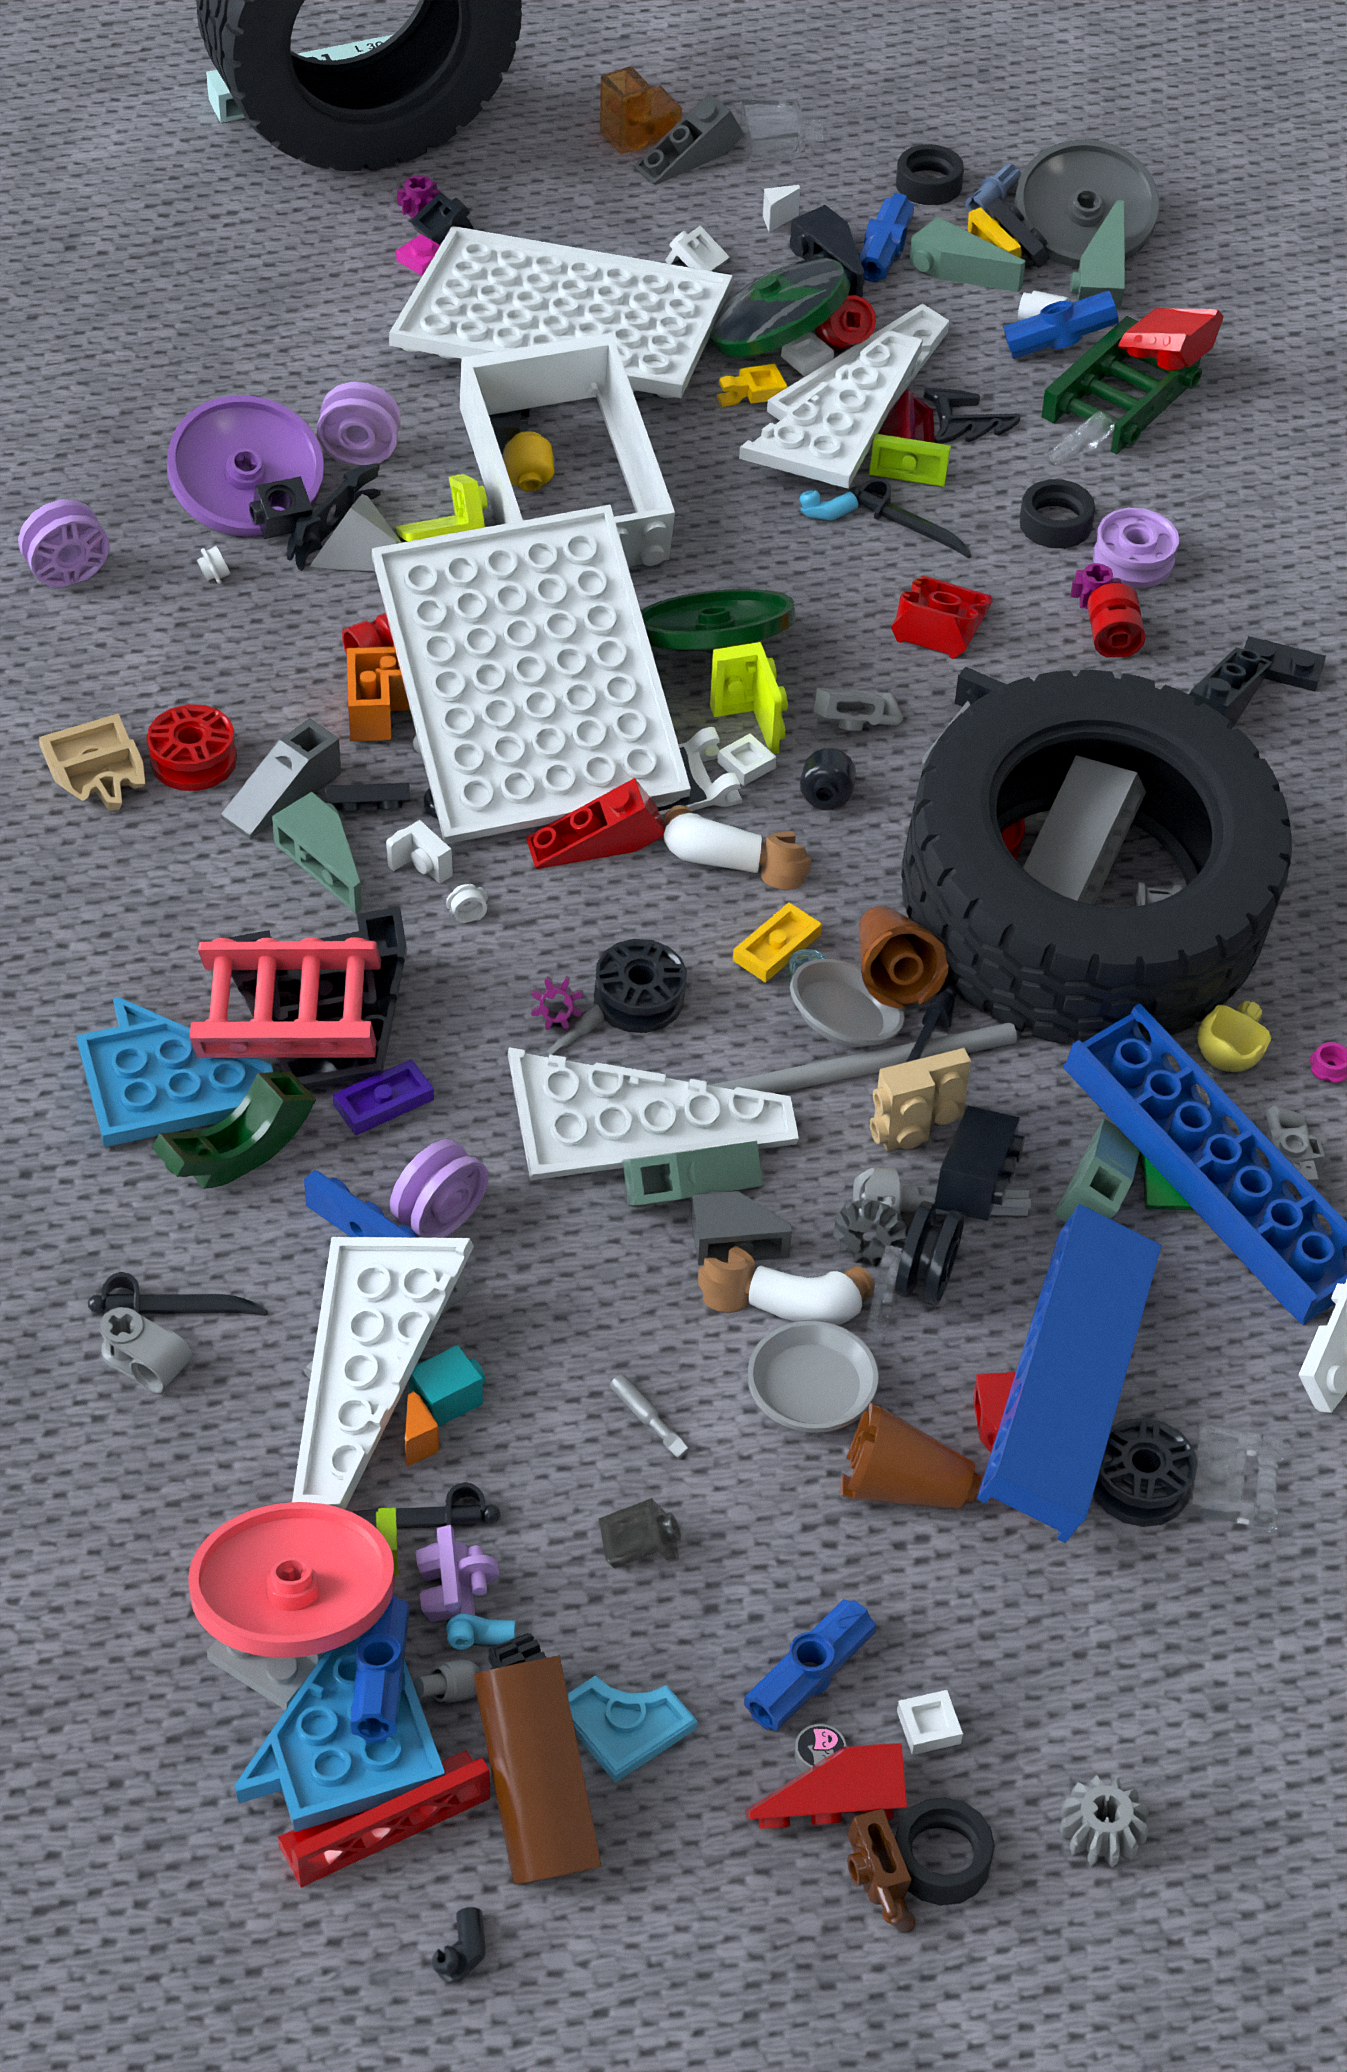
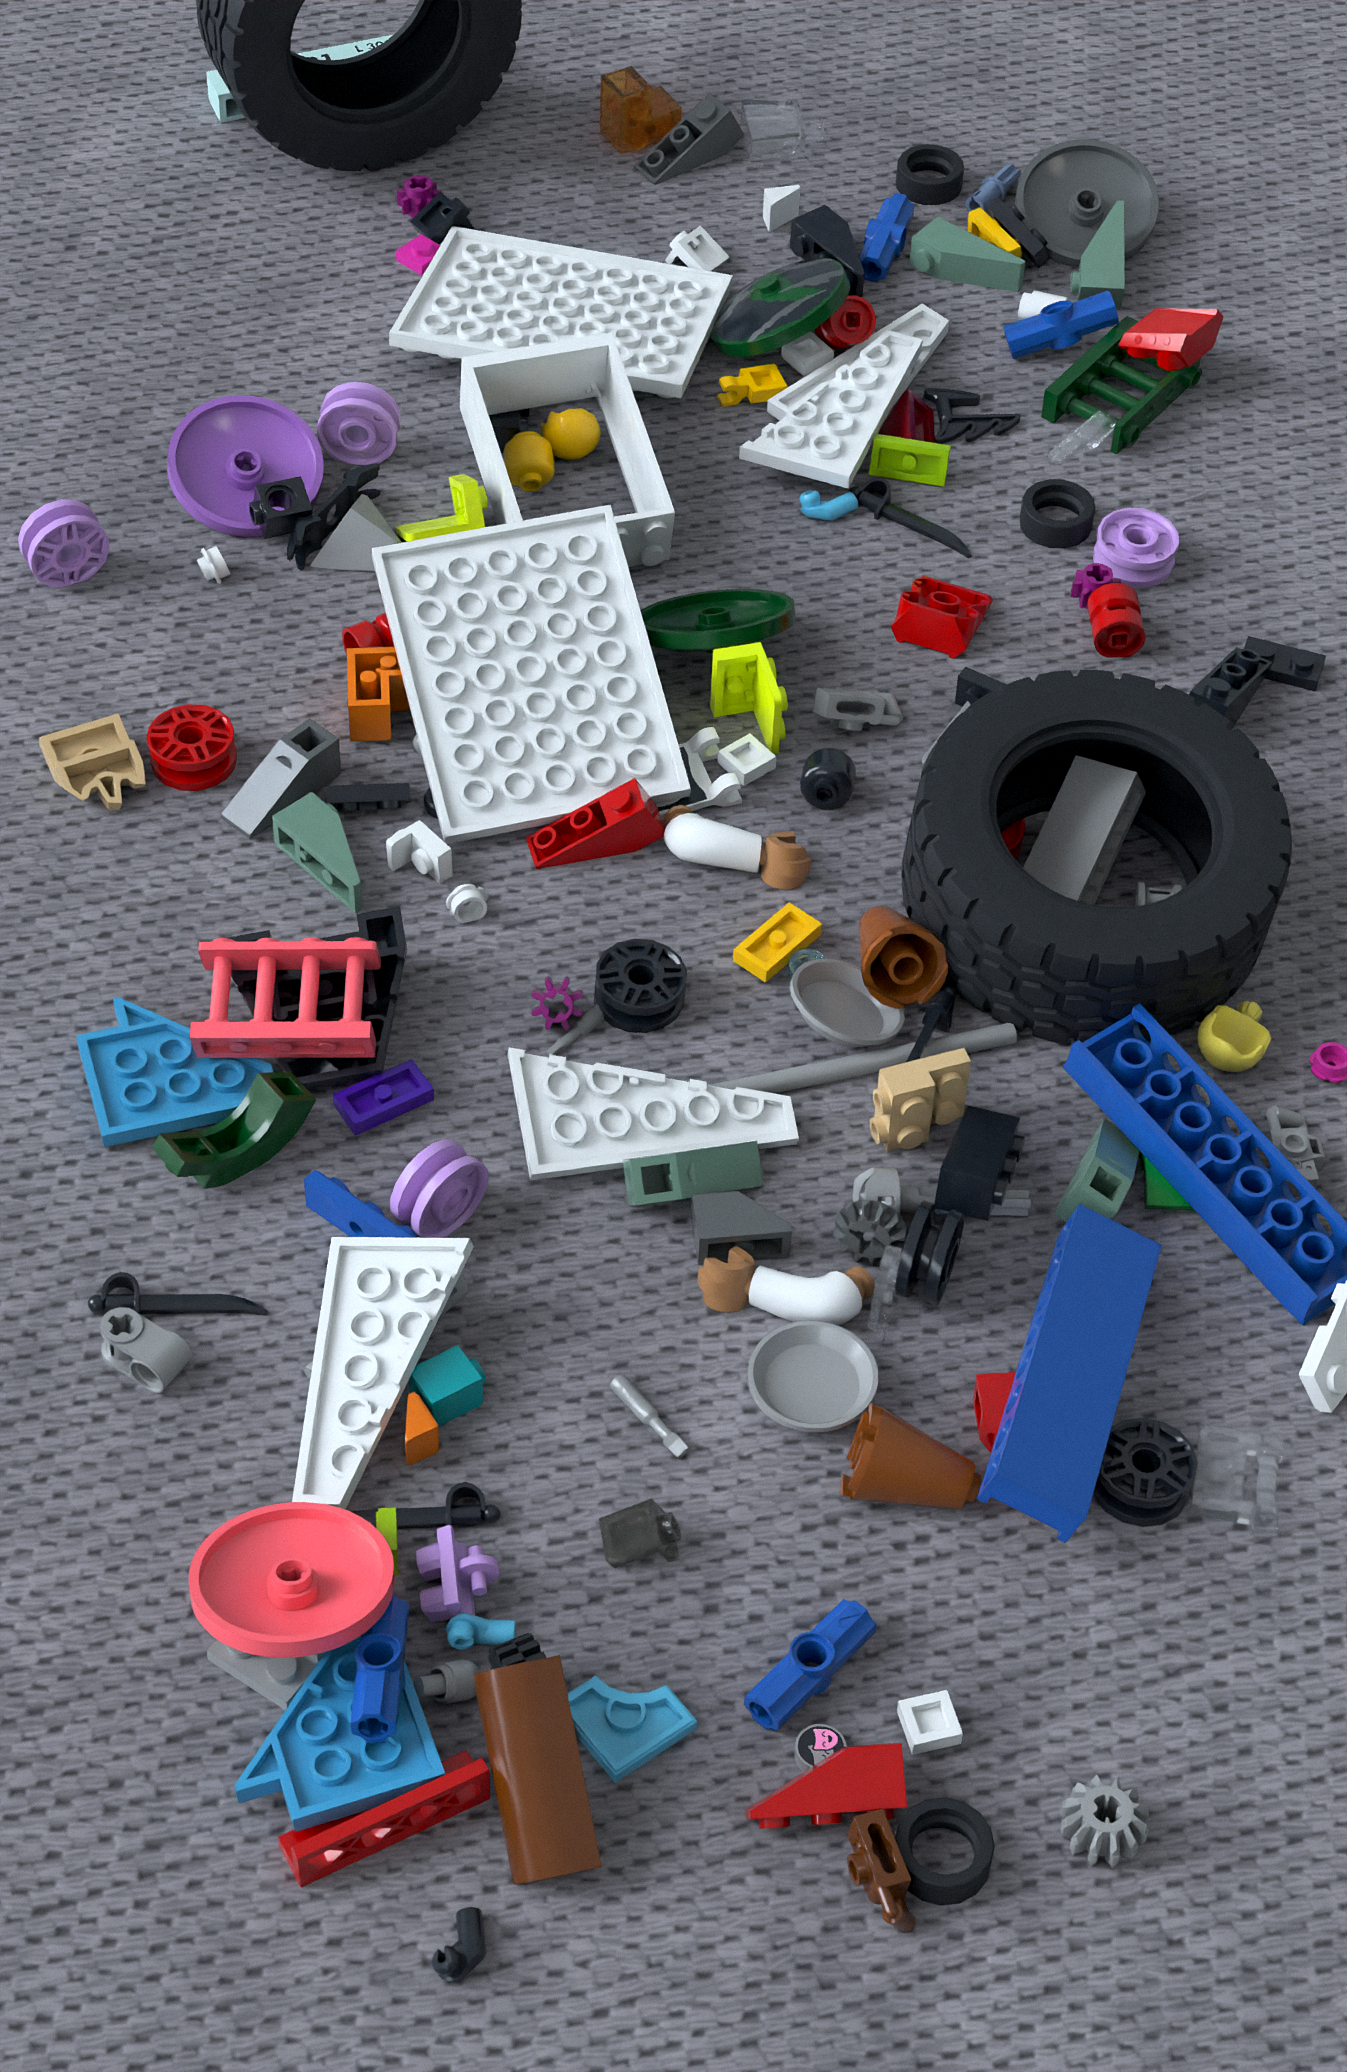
none -> yellow hair [541,408,601,460]

